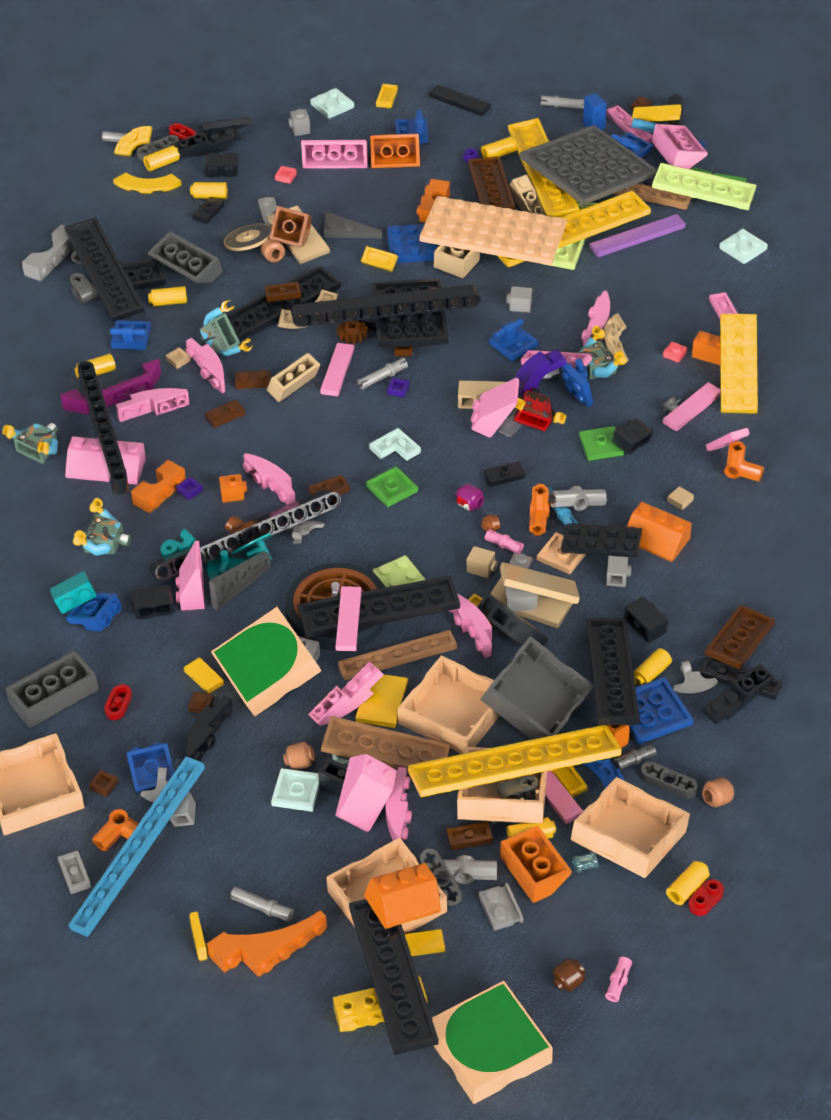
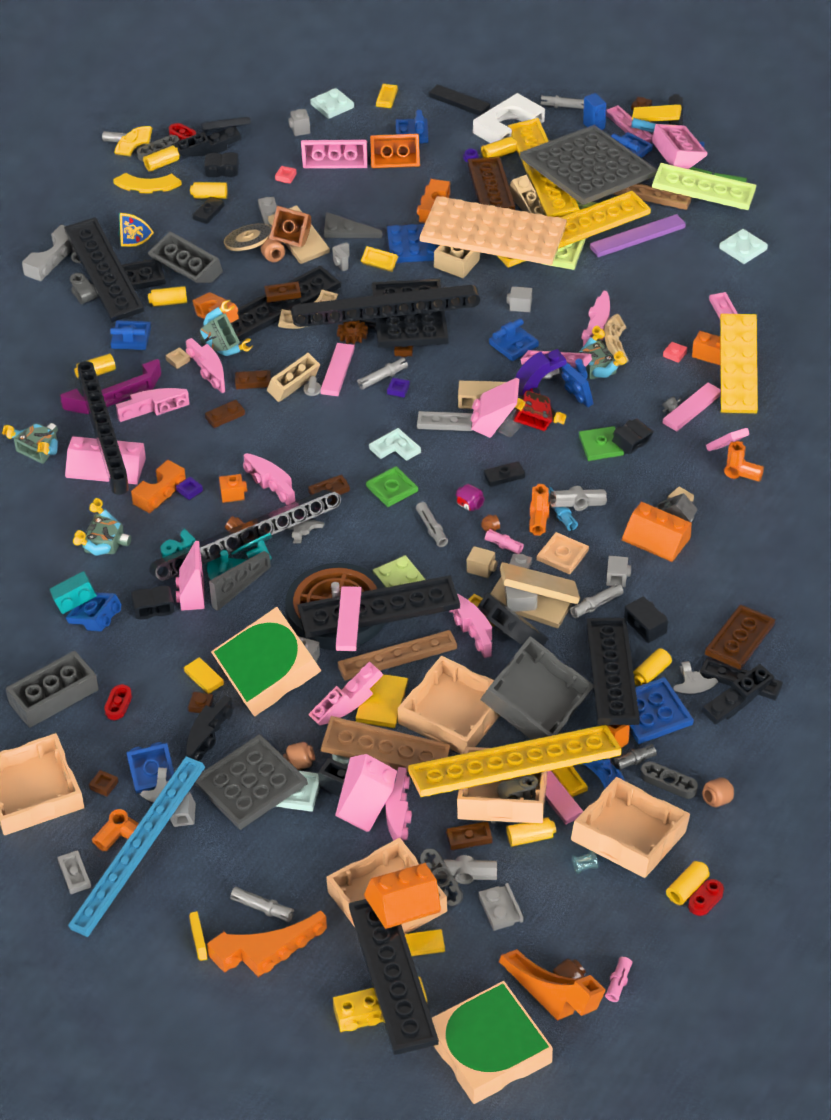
orange slope [500,825,572,903] -> none
black plate [561,523,642,557] -> none
none -> shield [118,213,154,247]
none -> orange arch [192,292,239,323]
none -> dark grey plate [194,734,308,830]
none -> light grey plate [304,376,321,396]
none -> light grey bracket [332,242,350,271]
none -> light grey pin [416,502,448,547]
none -> light grey plate [417,411,473,431]
none -> white arch [473,93,545,143]
none -> orange arch [499,949,606,1021]
none -> light grey pin [570,583,624,619]
none -> flat silver slope [656,493,698,522]

